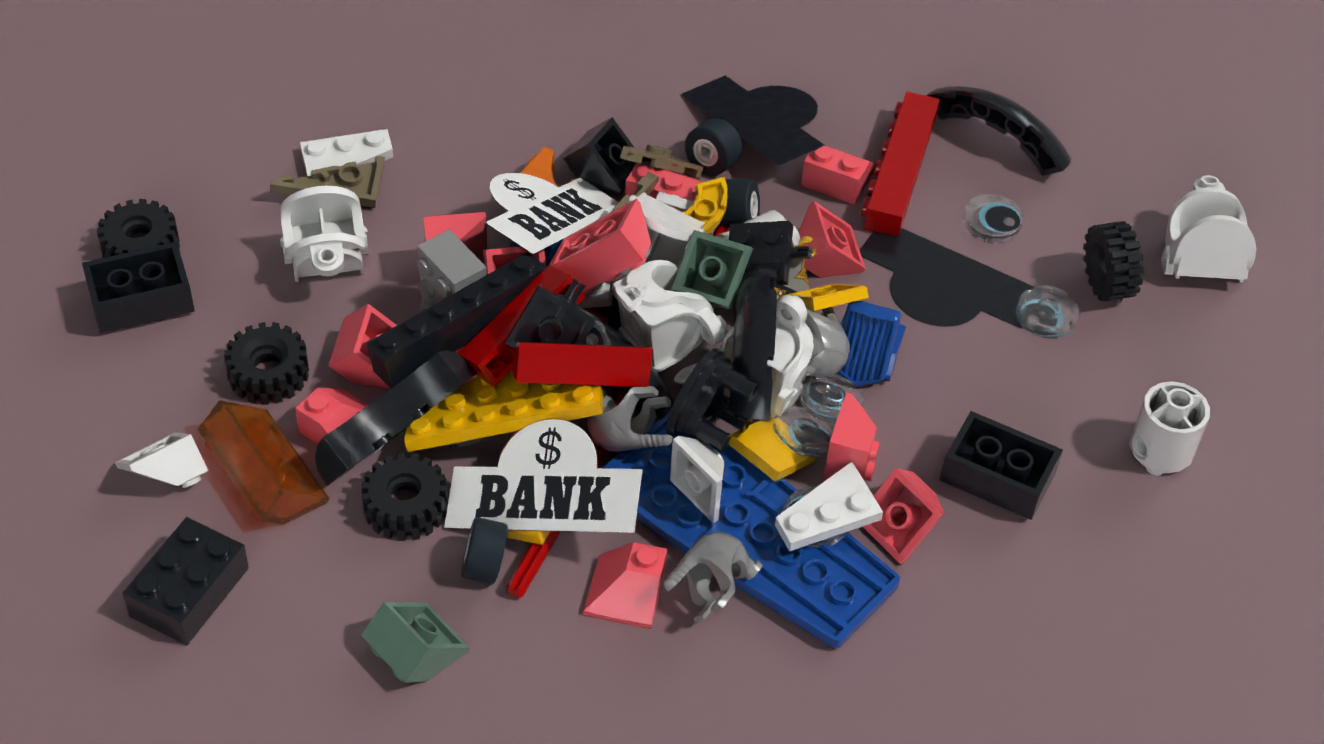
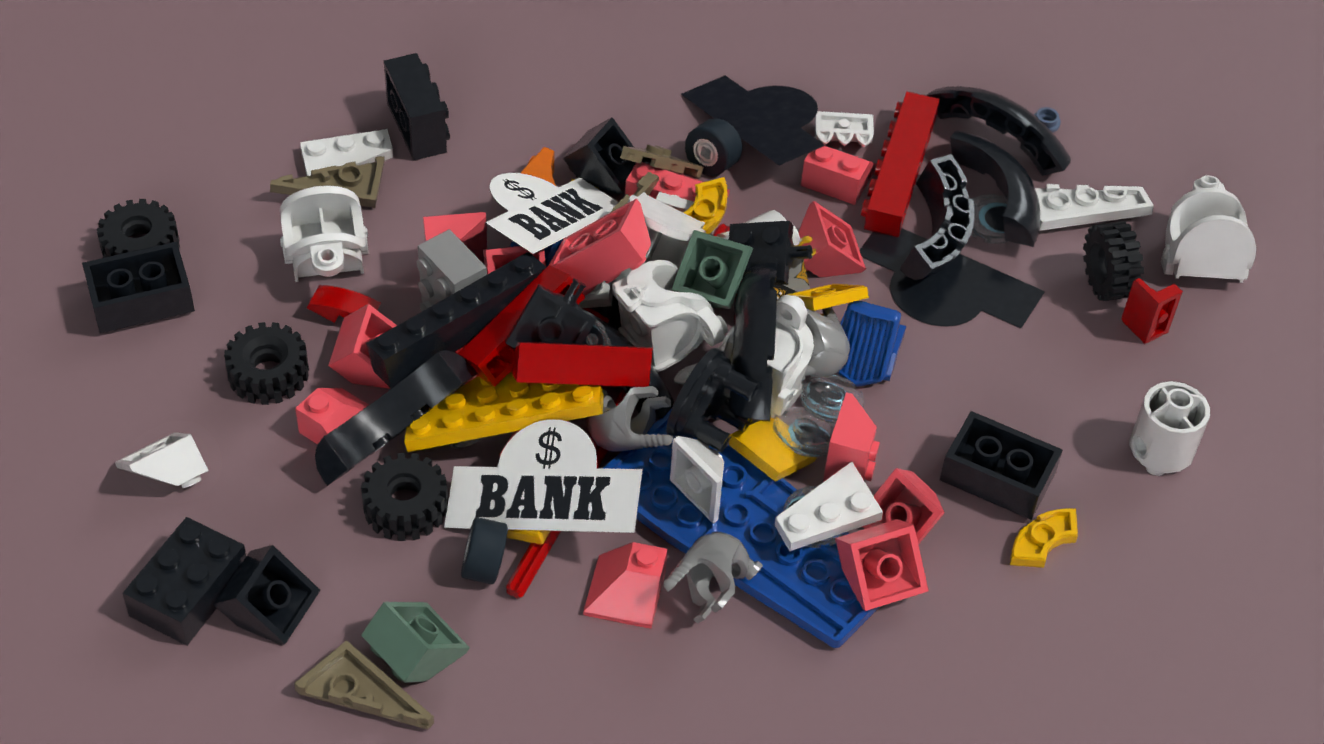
clear orange slope [197,400,330,525] -> none
black wheel [720,179,760,229] -> none
clear tile [1016,285,1079,339] -> none
none -> black slope [213,545,321,645]
none -> dark tan wing [294,640,434,730]
none -> red slope [307,285,381,323]
none -> black brick [383,53,450,161]
none -> white plate [815,111,874,147]
none -> coral slope [835,519,929,611]
none -> black brick [900,154,975,280]
none -> black brick [950,130,1040,247]
none -> yellow tile [1010,508,1078,568]
none -> sand blue plate [1034,107,1061,133]
none -> white wing [1035,184,1154,231]
none -> red panel [1121,278,1183,344]

